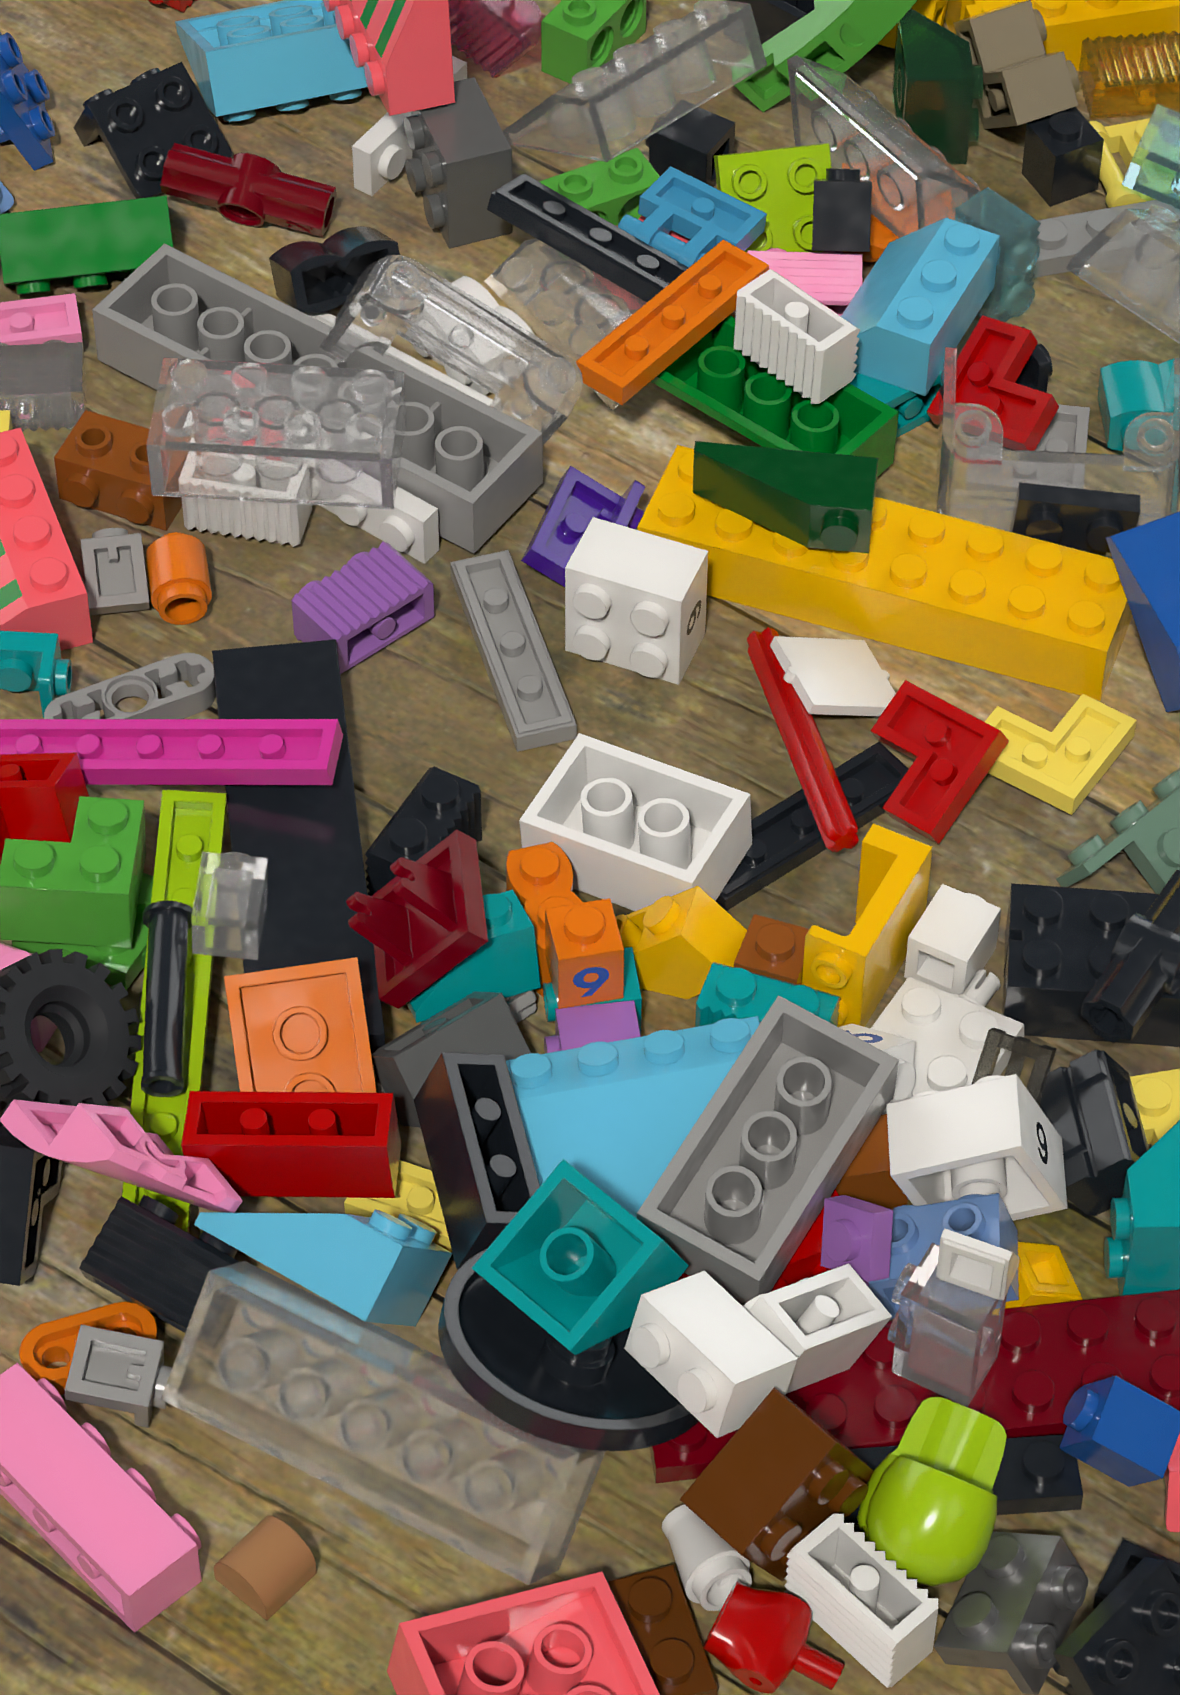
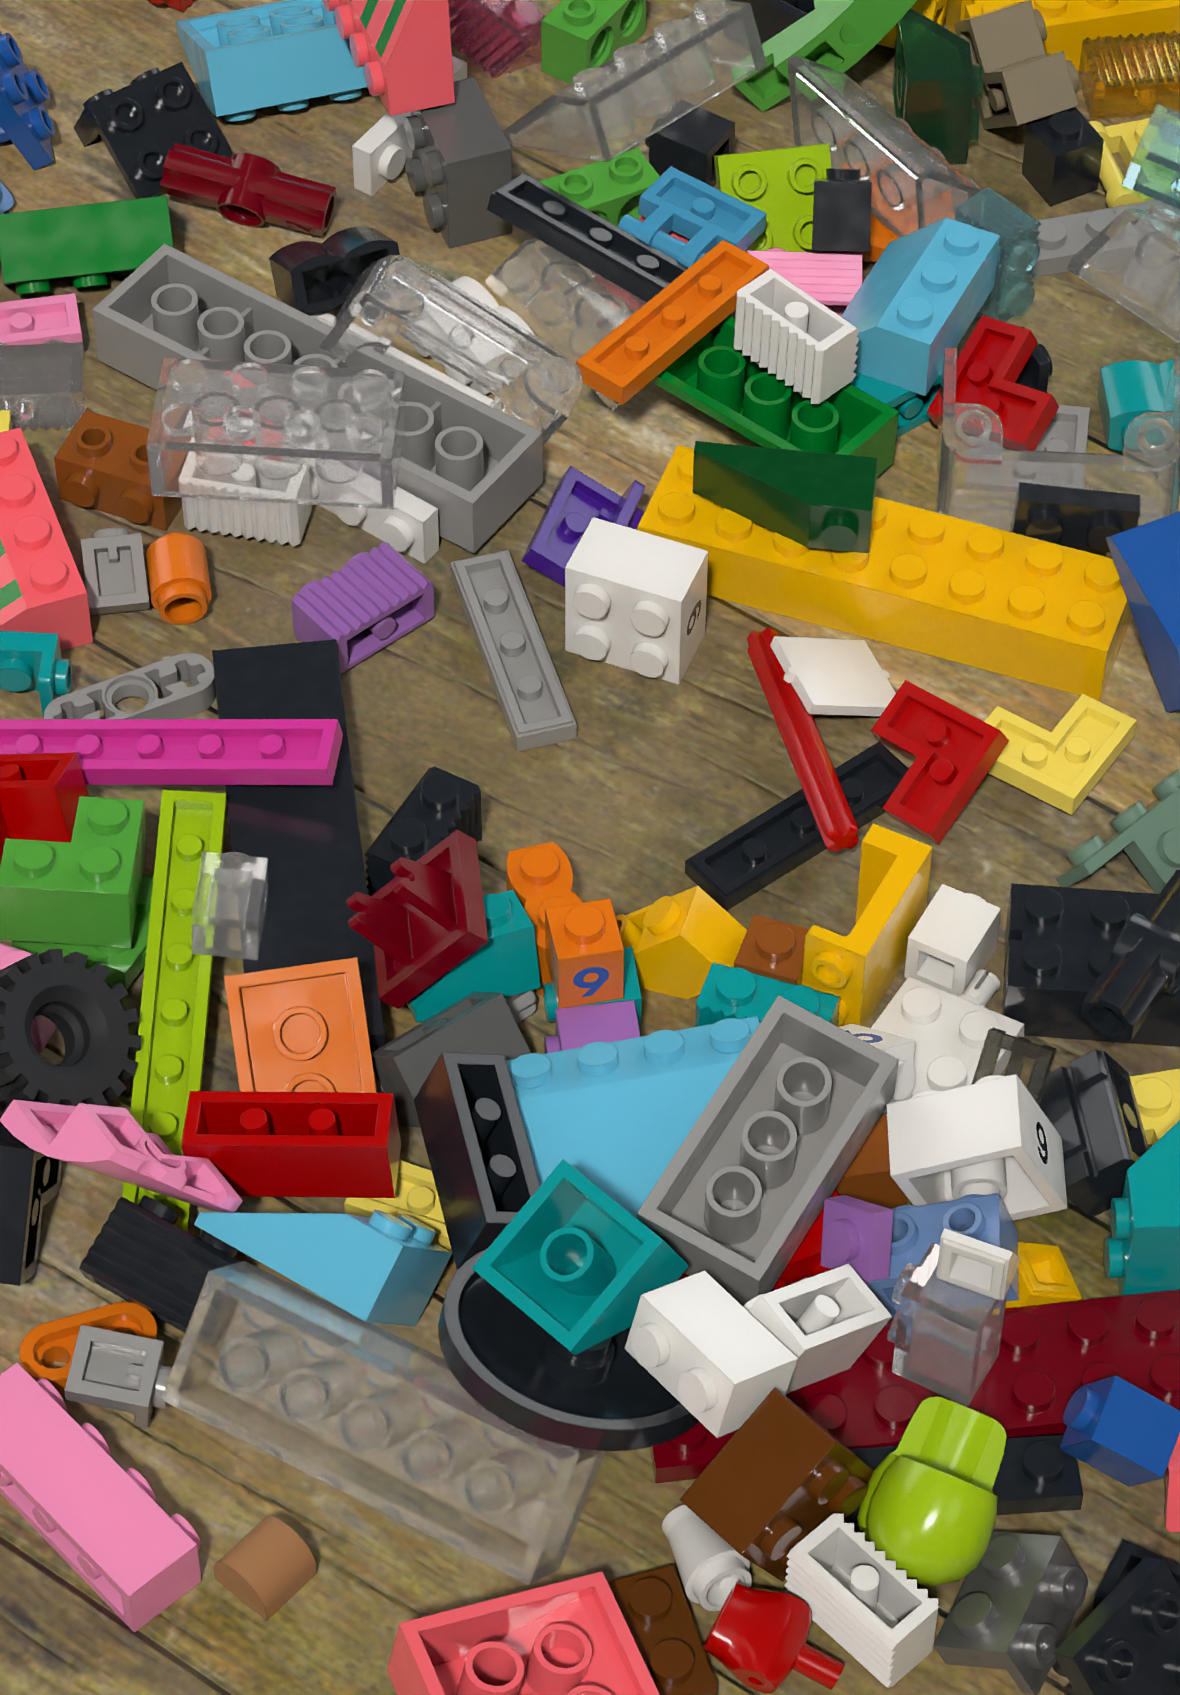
black pin [141,901,195,1097] -> none
white brick [519,733,752,911] -> none

